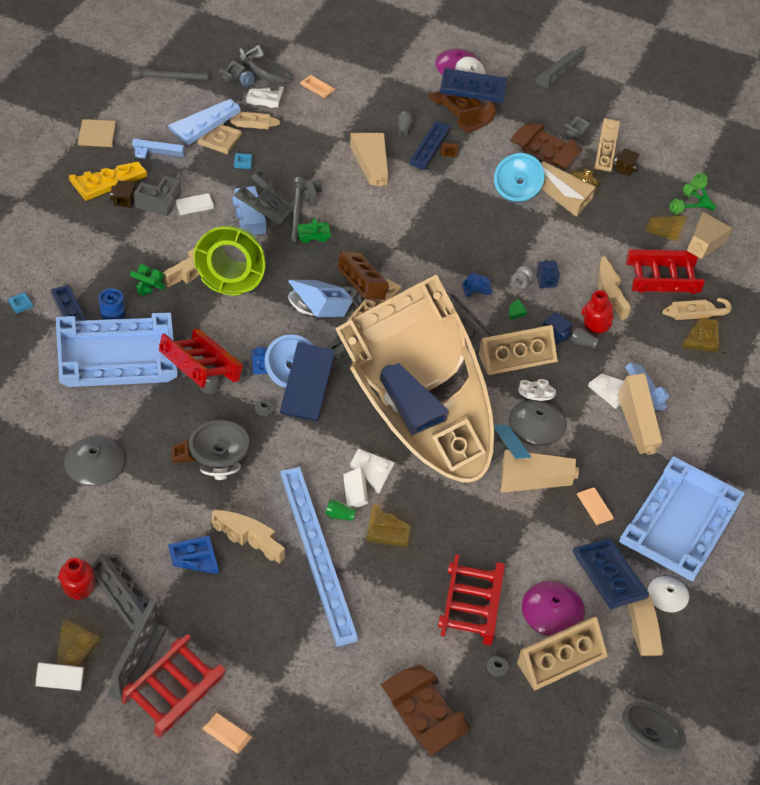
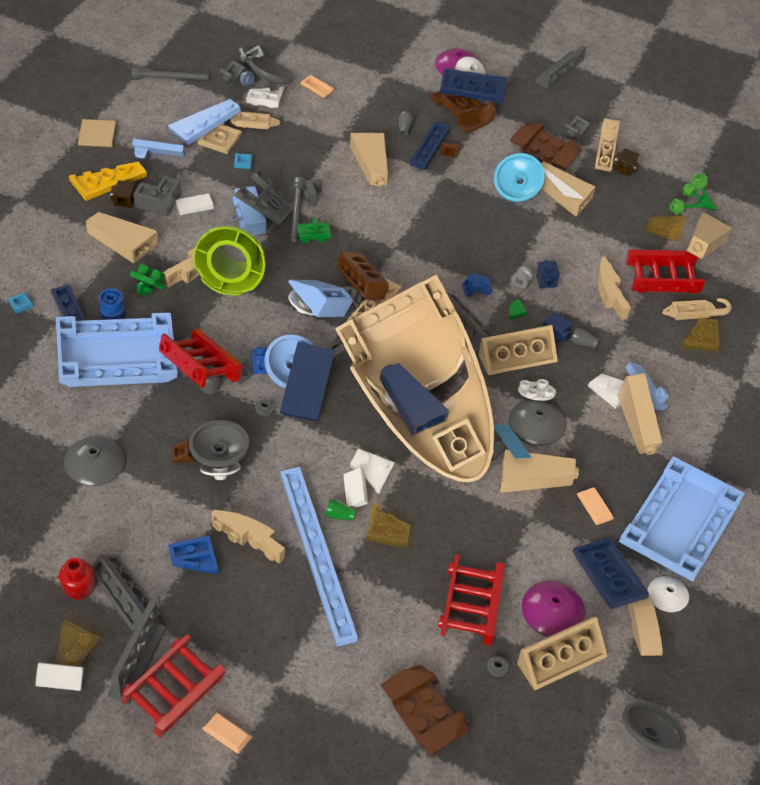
clear yellow dish [570,168,601,187] -> none
red piece [581,290,614,334] -> none
none -> tan slope [86,212,158,263]

